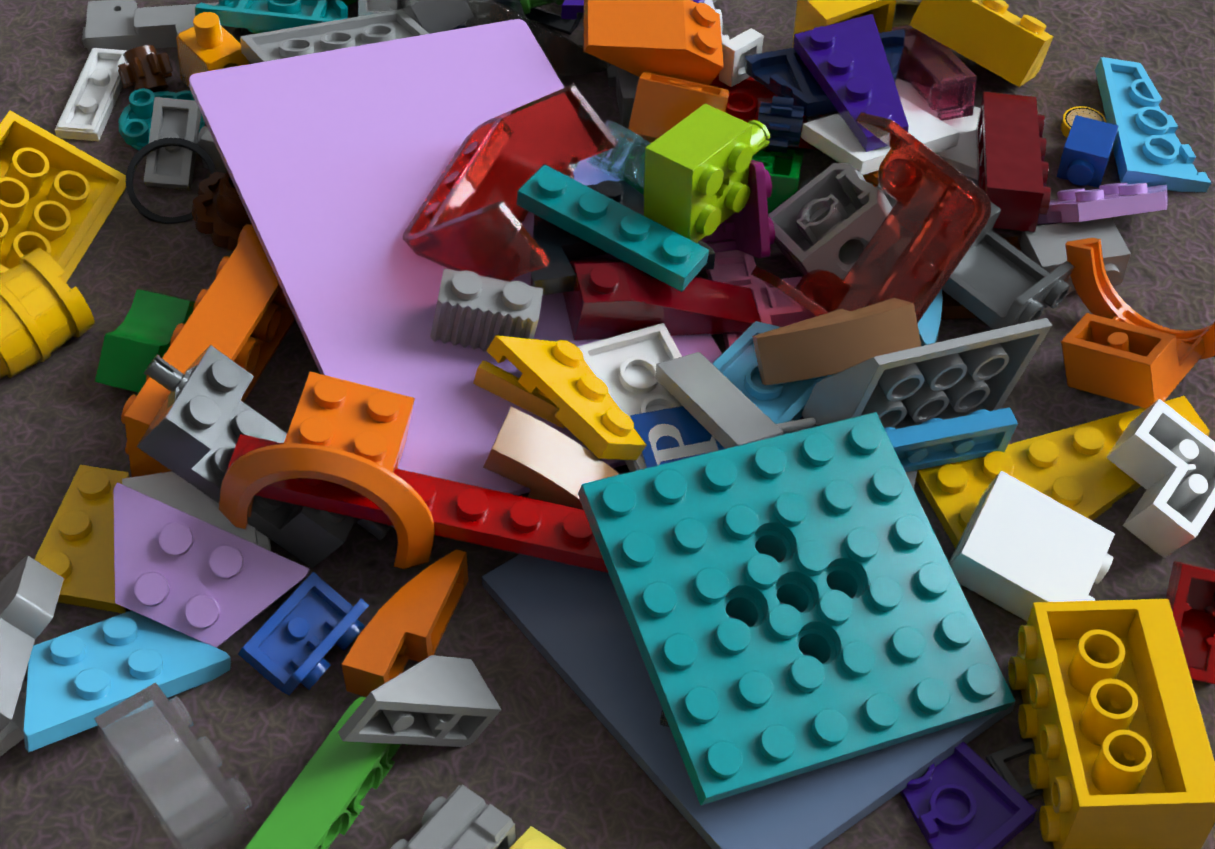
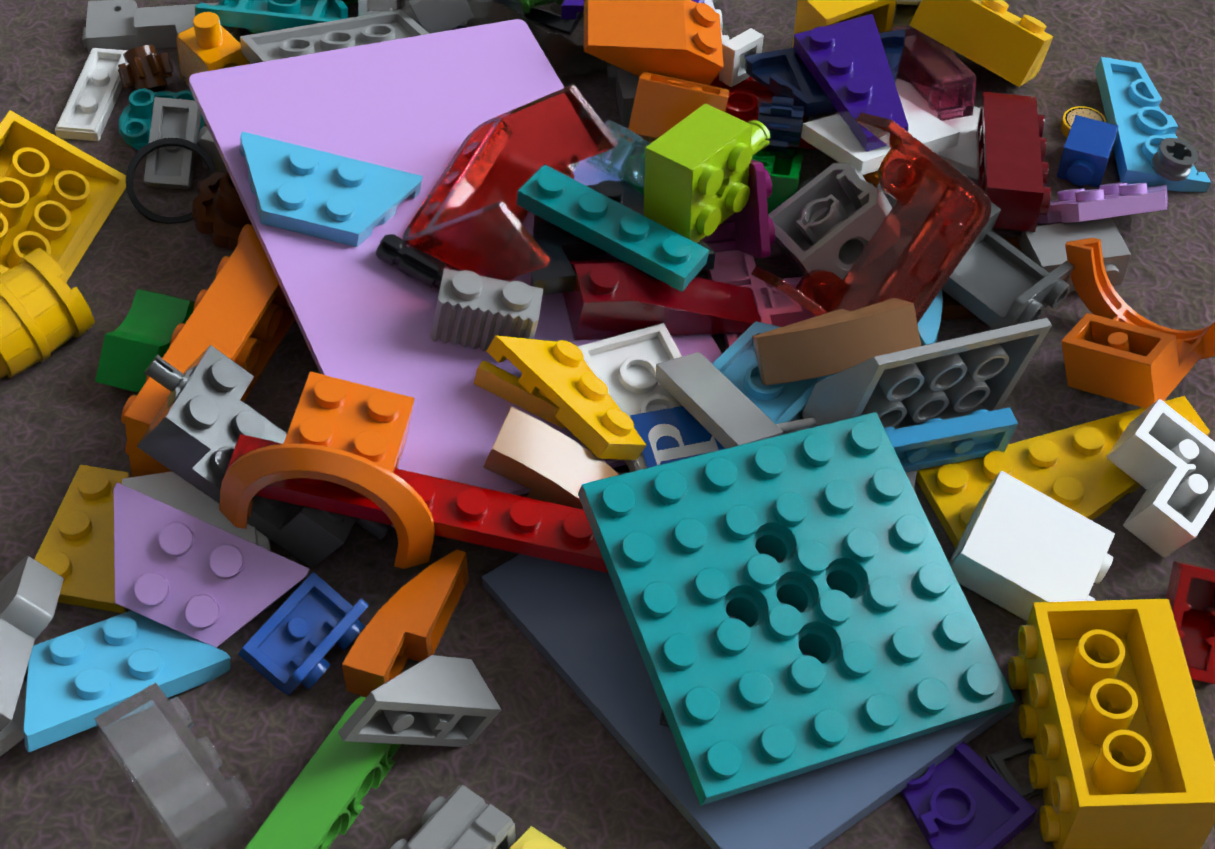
none -> medium azure wing [239,131,423,247]
none -> black axle [376,234,459,292]
none -> dark grey bush [1151,138,1198,181]

